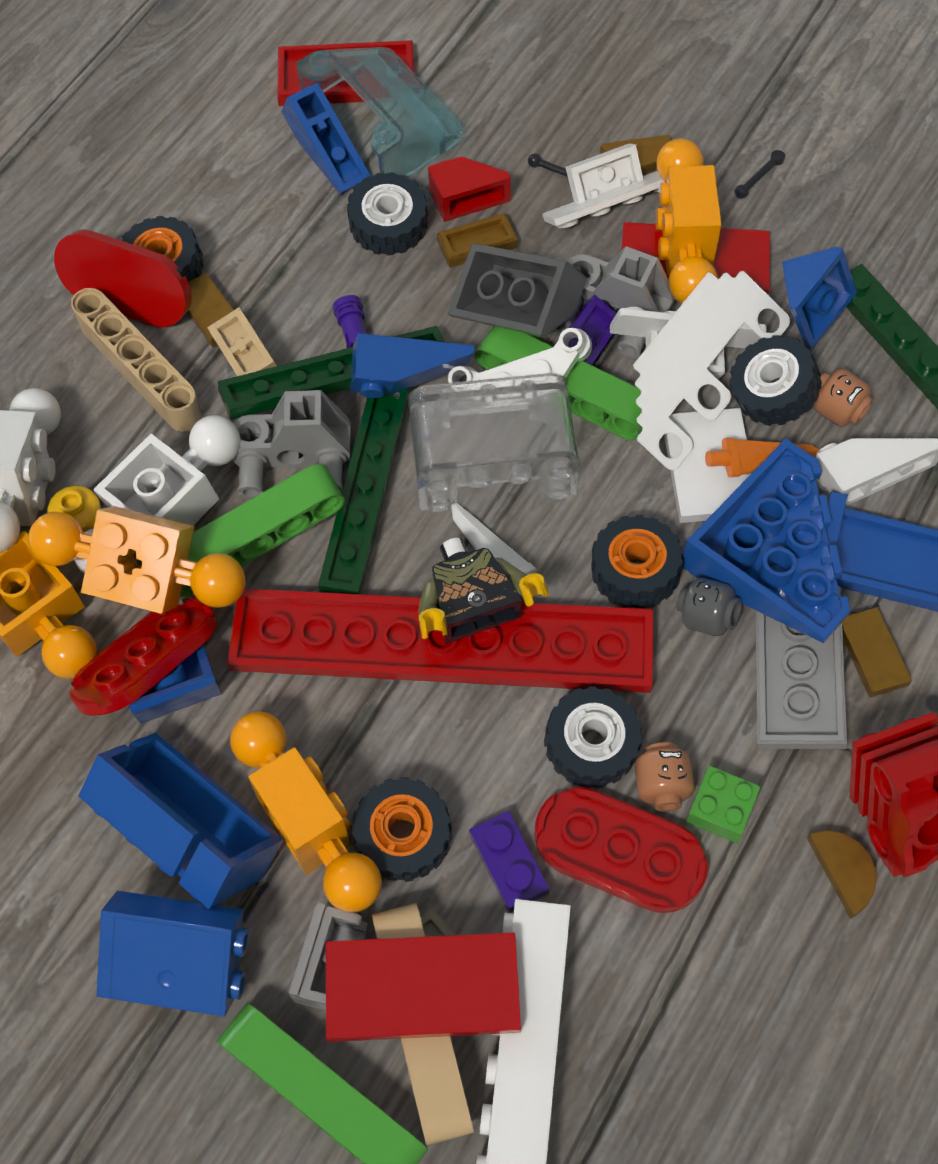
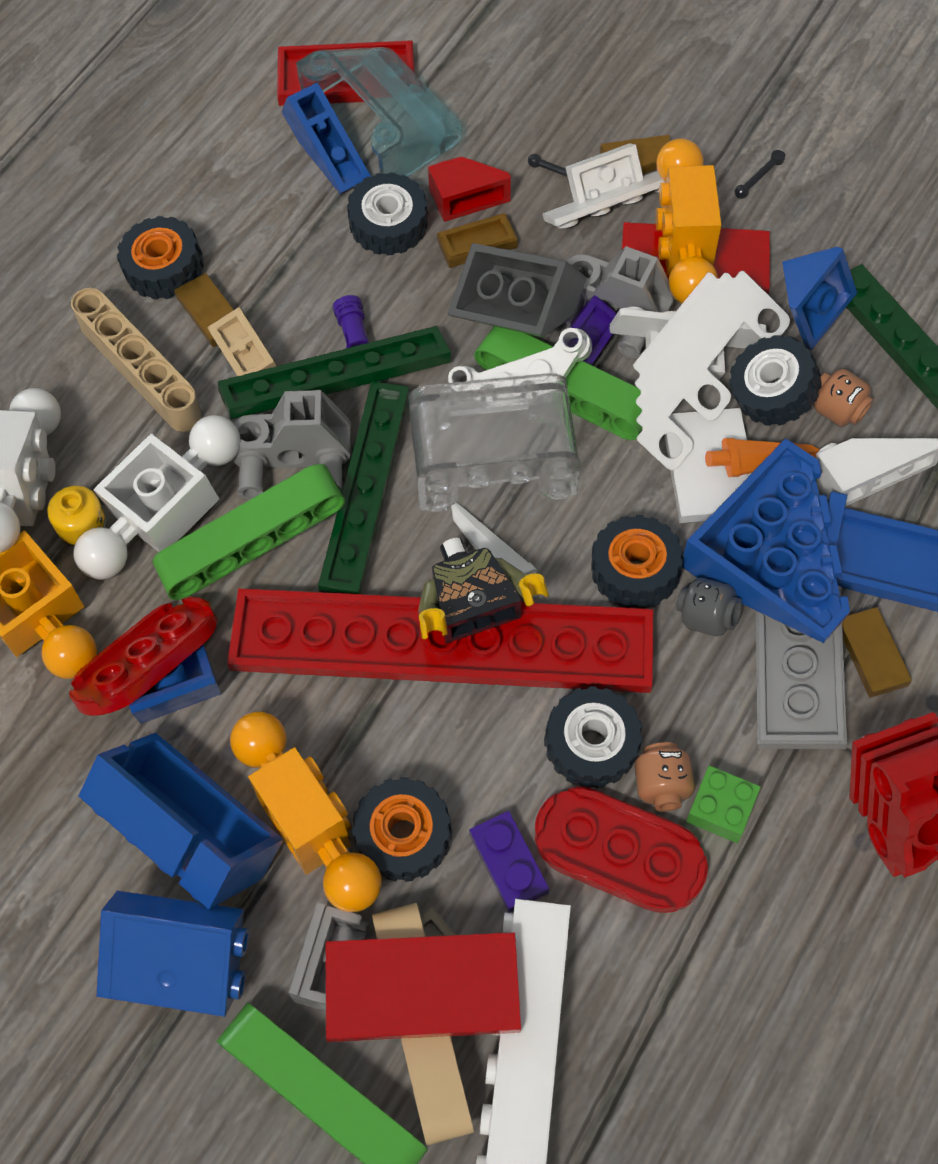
light orange brick [28,506,245,614] -> none
red tile [54,229,192,327] -> none
blue slope [350,333,474,398] -> none
pearl gold tile [807,830,877,919] -> none

